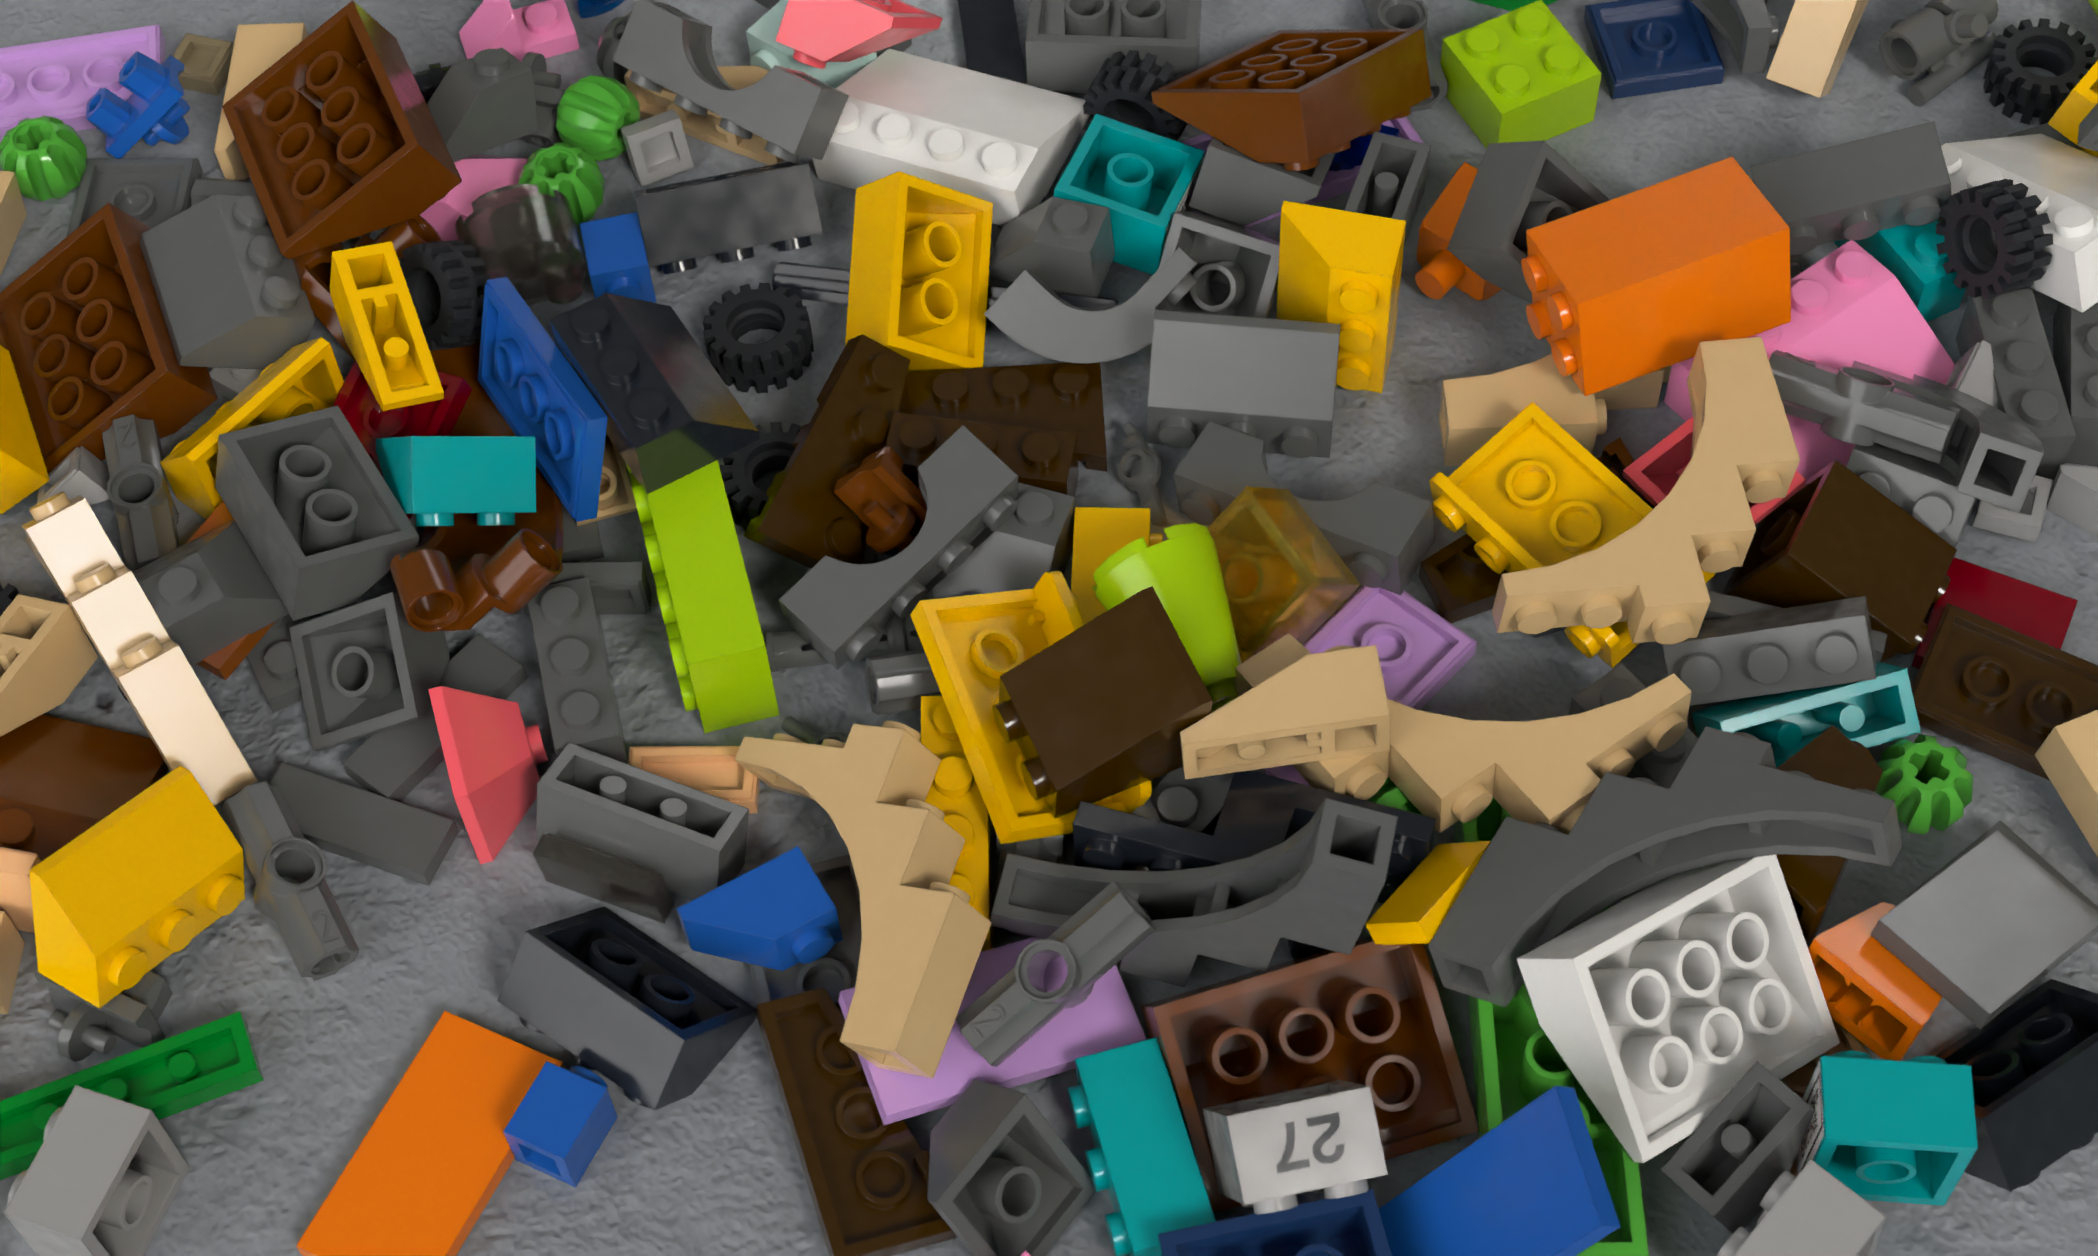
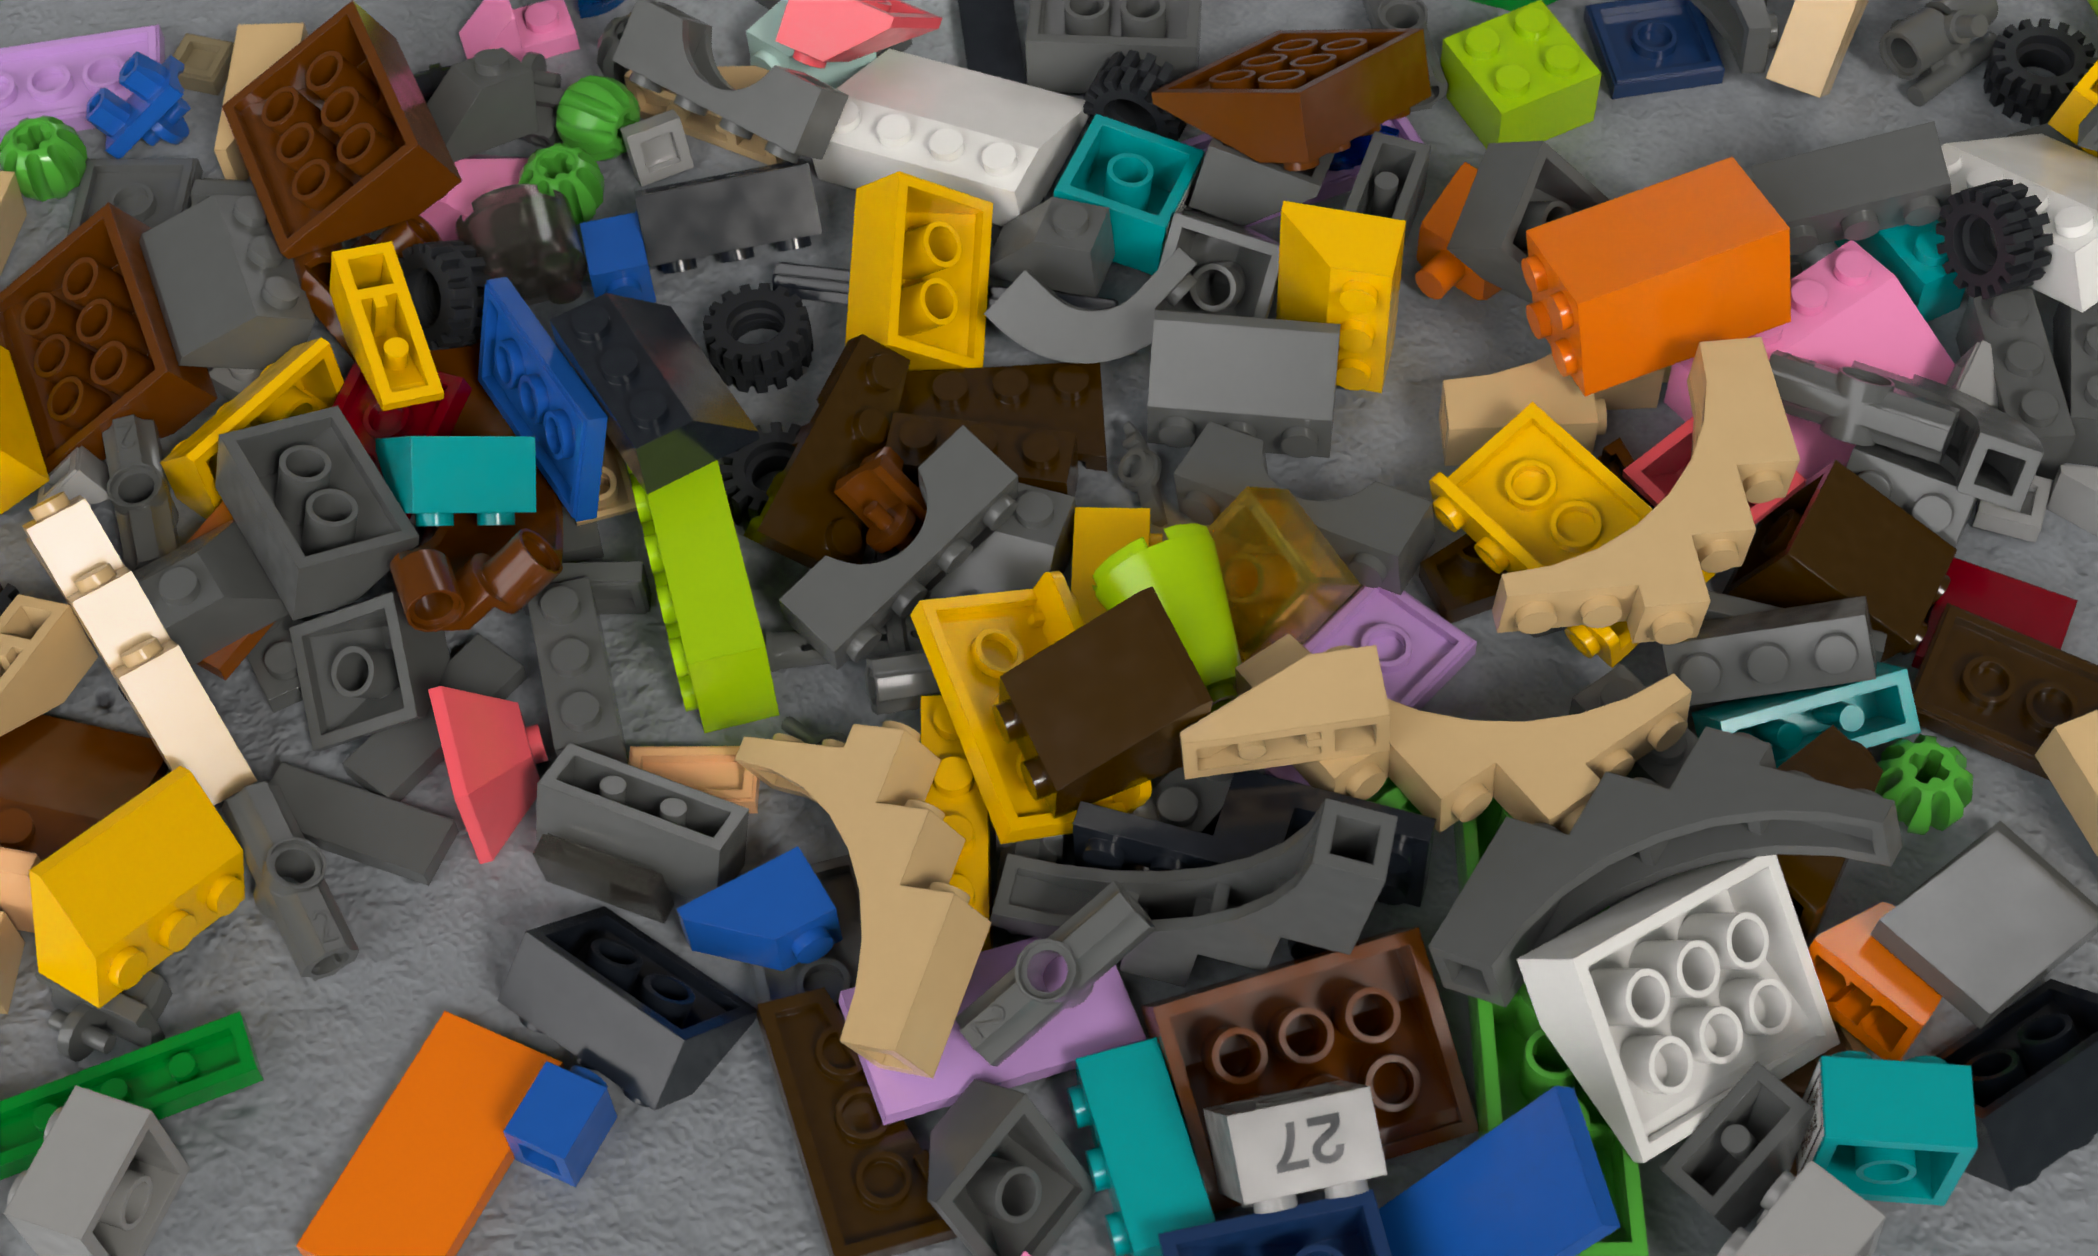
yellow tile [1365,841,1491,945] -> none

